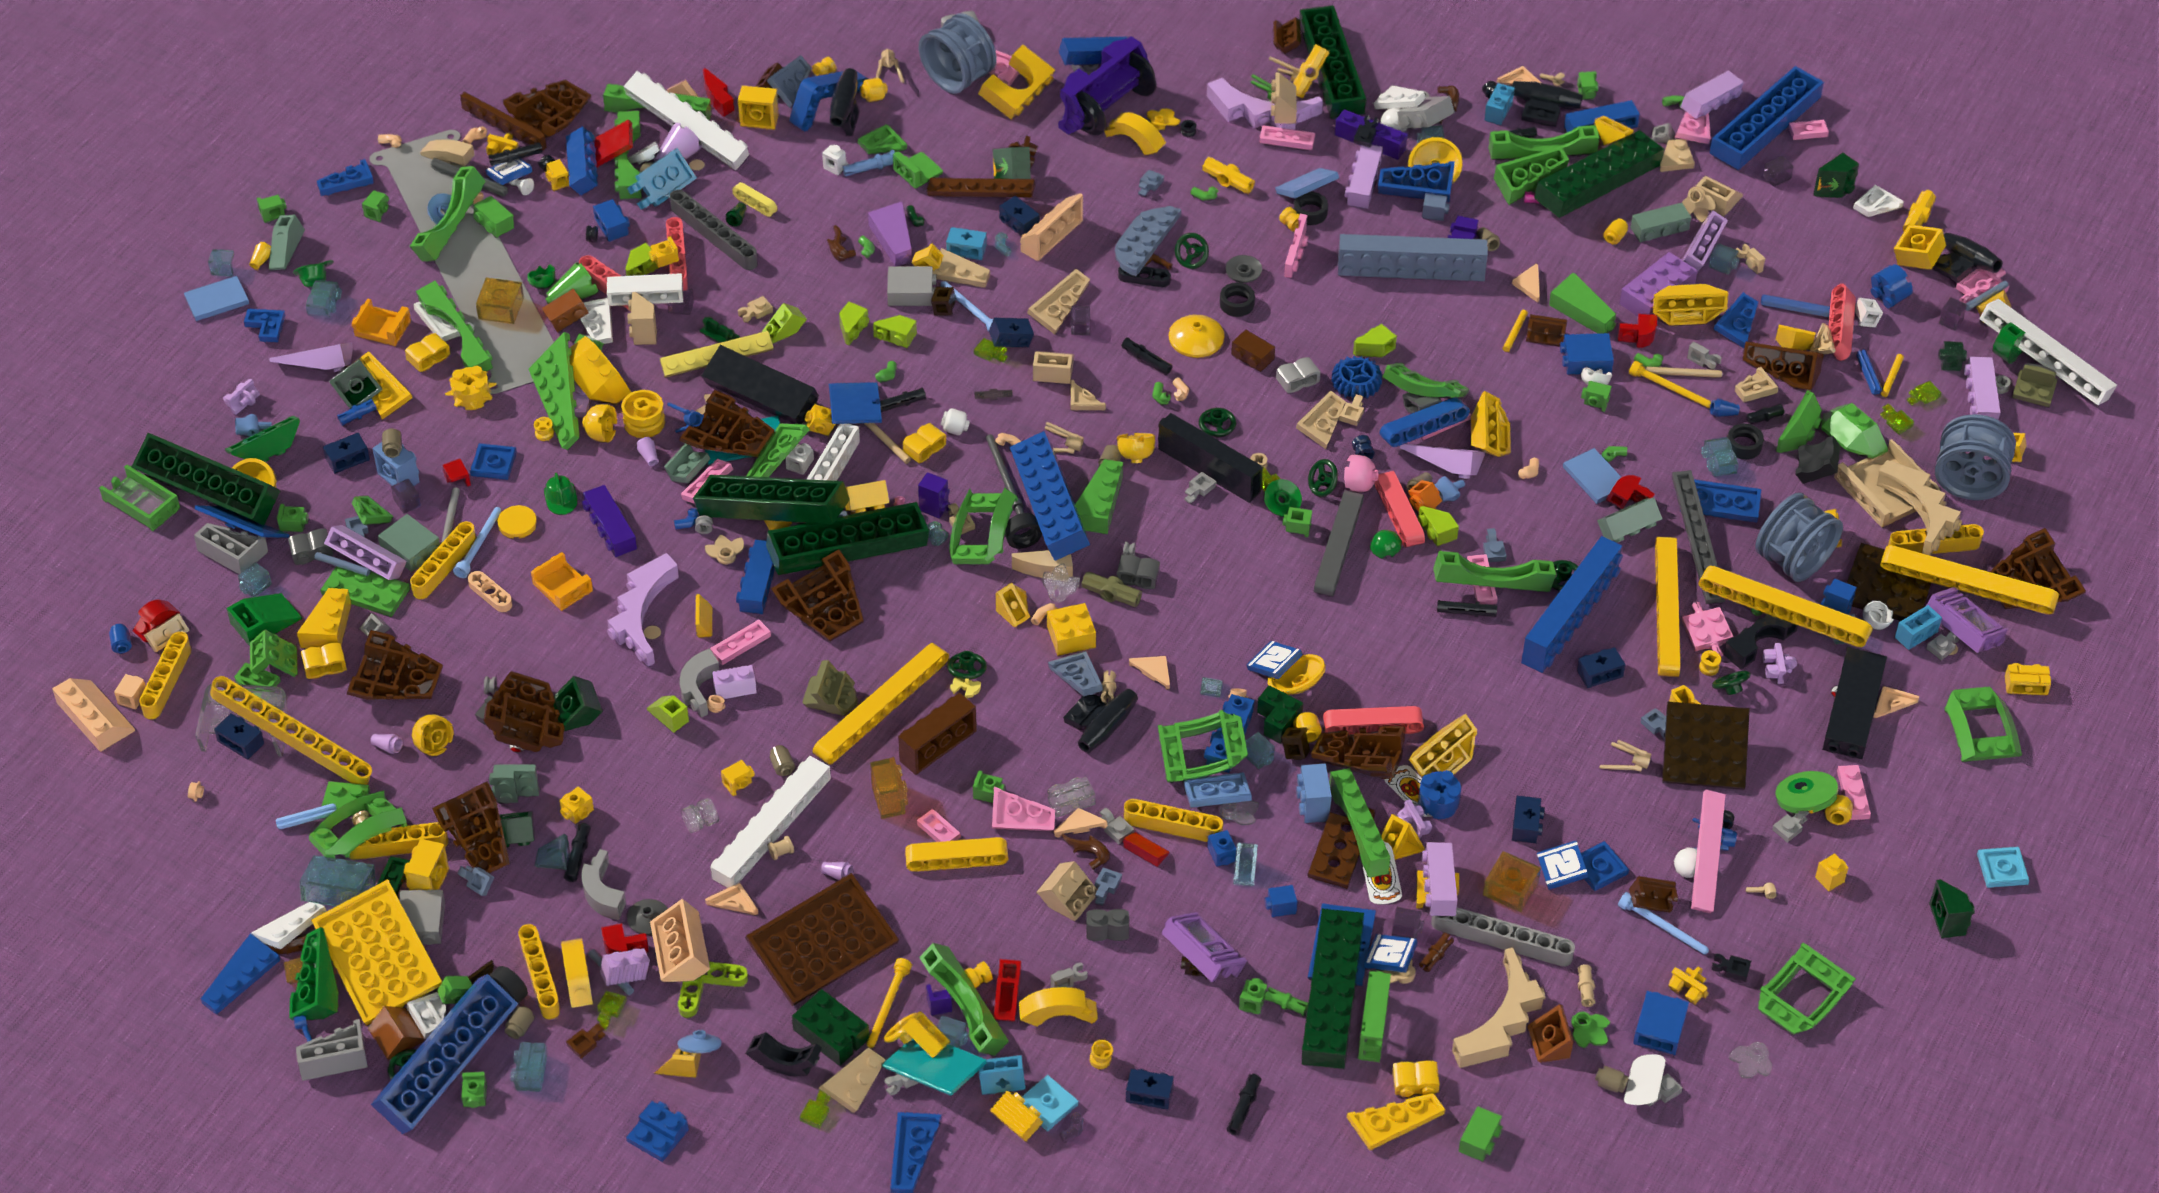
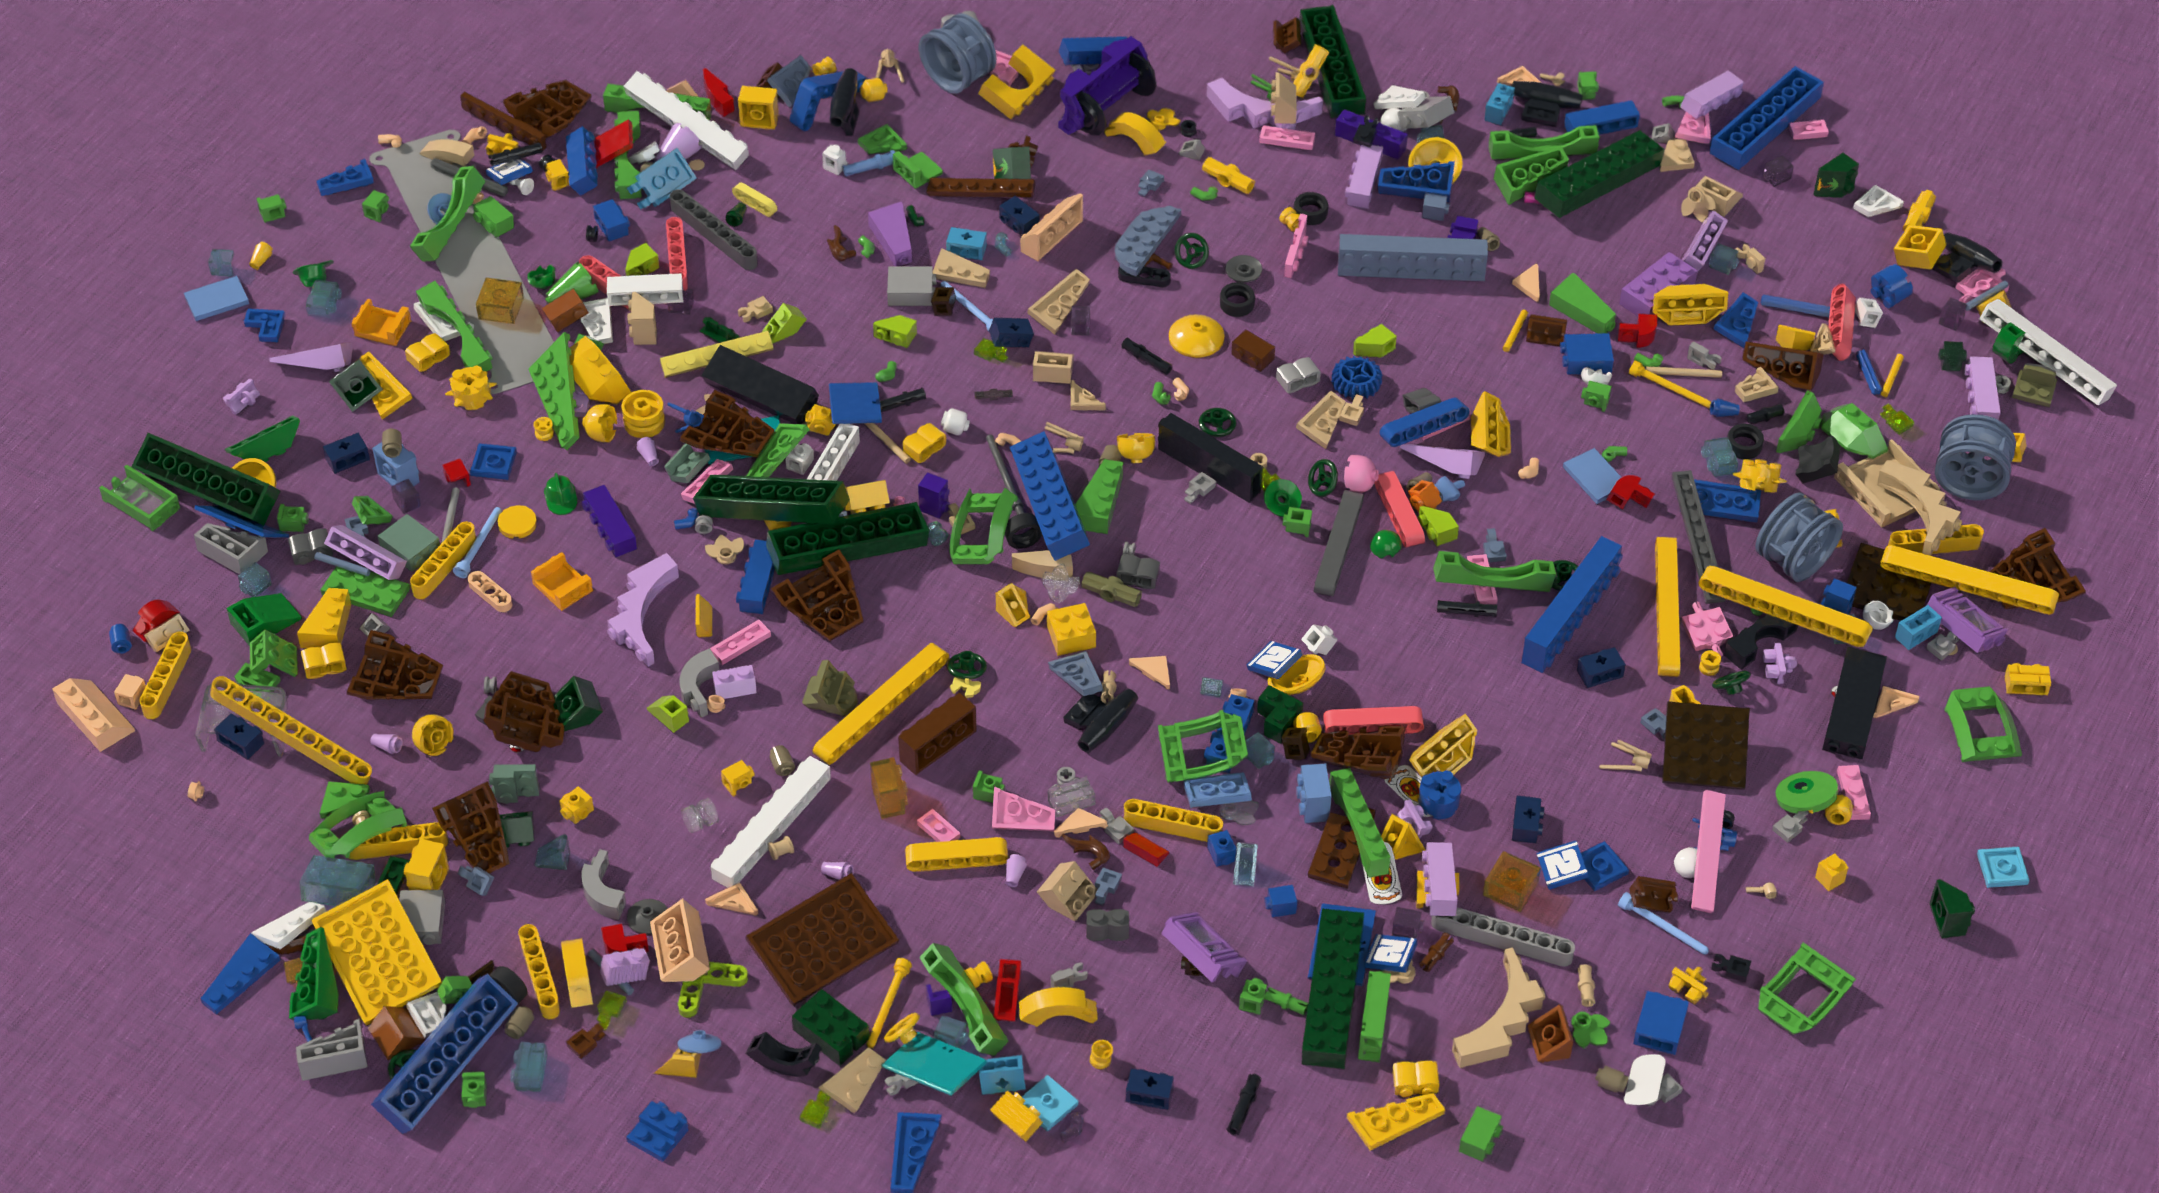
medium blue piece [235,414,272,437] -> none
sand green slope [269,215,305,270] -> none
light blue axle [276,803,337,830] -> none
blue pin [337,399,377,426] -> none
black pin [564,823,591,882] -> none
tan sticker [644,626,661,639] -> none
yellow brick [649,236,679,268] -> none
lime slope [839,302,869,345] -> none
yellow slope [903,1011,950,1058] -> none
yellow brick [912,243,944,270] -> none
medium blue tile [1275,168,1339,198] -> none
dark blue wheel [1352,435,1375,459] -> none
bright green wedge [1383,363,1470,398] -> none
black bush [1482,81,1497,98] -> none
yellow slope [1594,116,1634,146] -> none
sand green brick [1597,497,1662,543] -> none
yellow brick [1603,219,1628,245] -> none
sand green brick [1631,203,1691,243] -> none
clear plate [1729,1042,1772,1078] -> none
clear neon green plate [1907,381,1941,405] -> none
none -> lavender cone [1005,854,1027,887]
none -> light grey bush [1057,767,1075,788]
none -> light grey slope [1179,139,1205,160]
none -> white brick [1301,624,1338,655]
none -> yellow brick [1733,459,1787,492]

